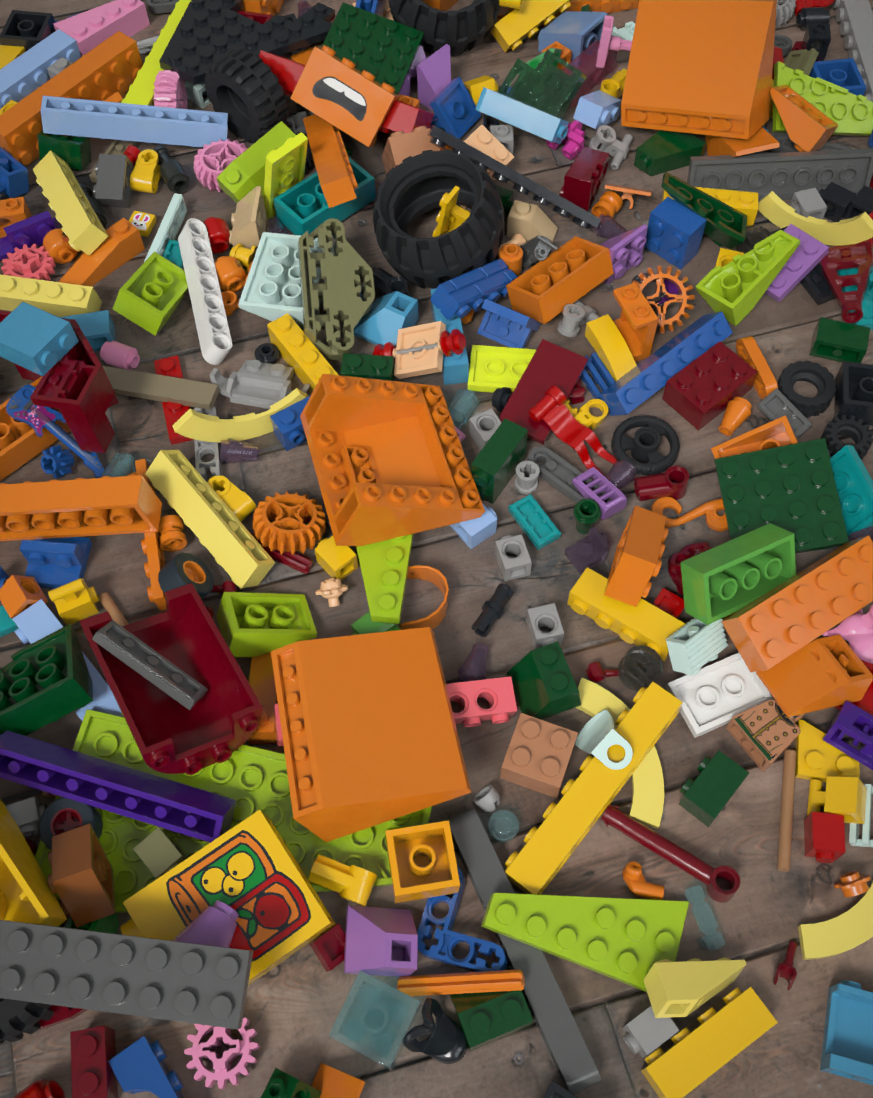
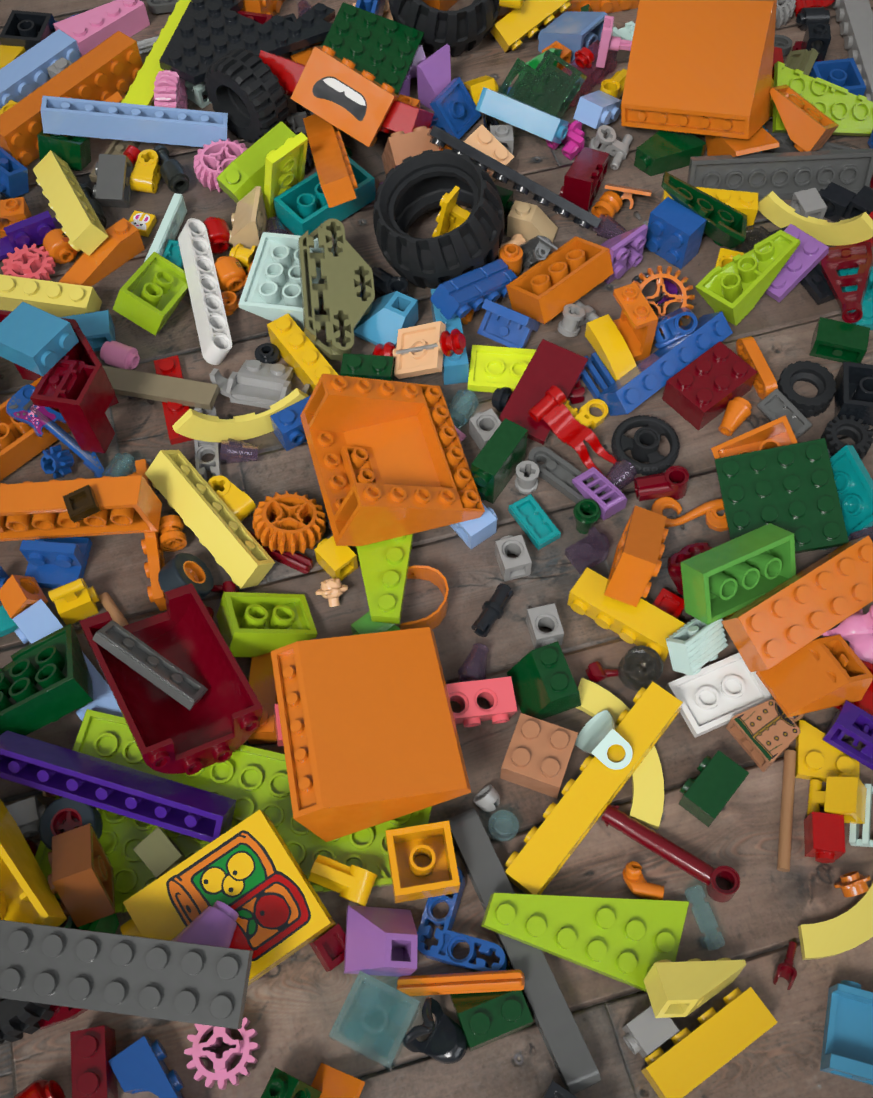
none -> dark brown tile [63,485,100,523]
none -> red plate [575,47,595,69]
none -> blue piece [654,307,698,349]

